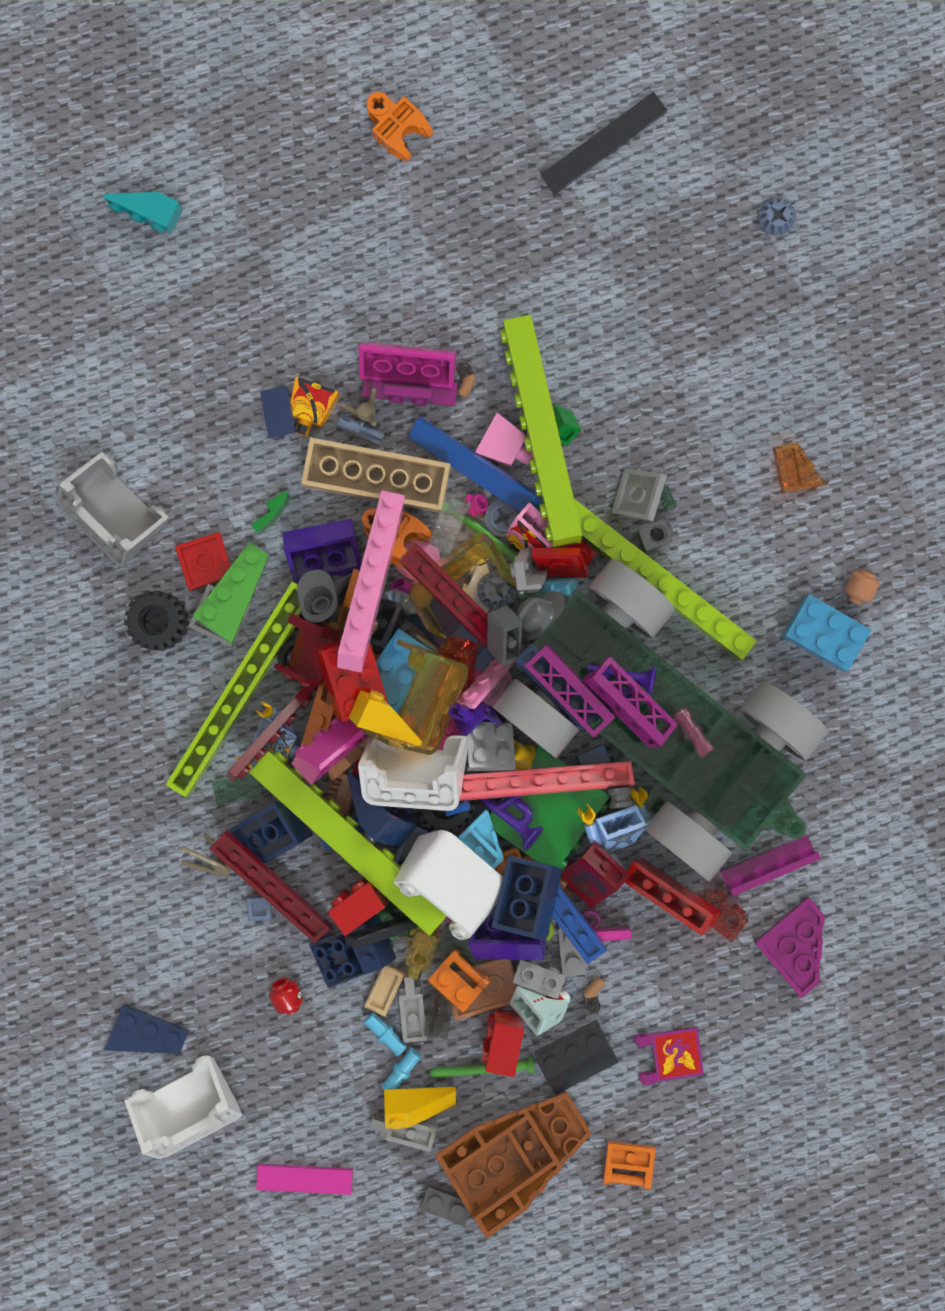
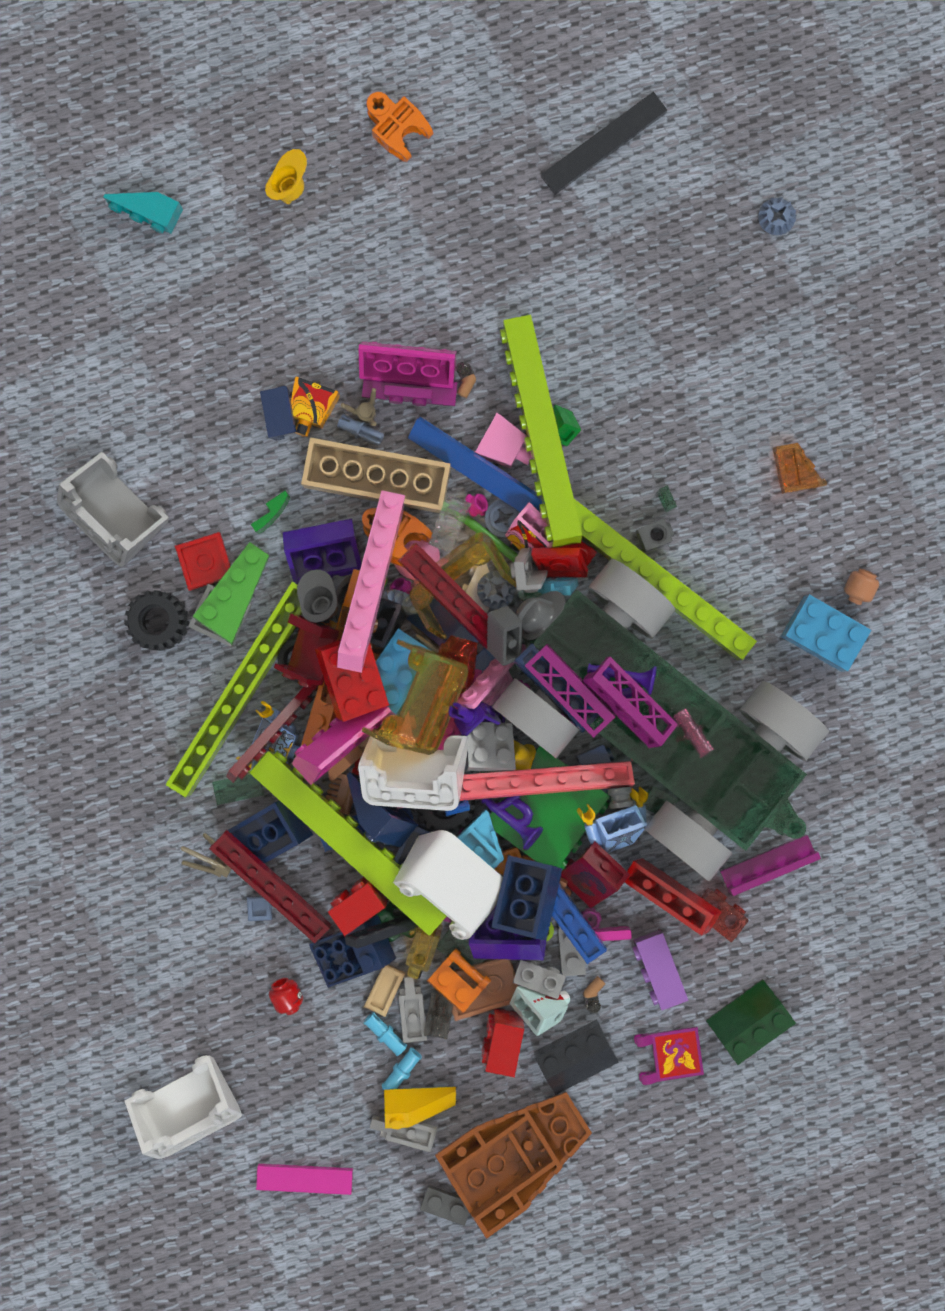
dark blue wing [105,1004,190,1054] -> none
yellow slope [349,691,422,746] -> none
bright green bar [430,1056,535,1078] -> none
orange plate [603,1140,656,1190] -> none
light grey plate [611,468,667,522] -> none
magenta plate [754,896,825,998] -> none
none -> yellow piece [265,149,307,205]
none -> medium lavender brick [632,930,689,1010]
none -> dark green slope [706,979,796,1065]

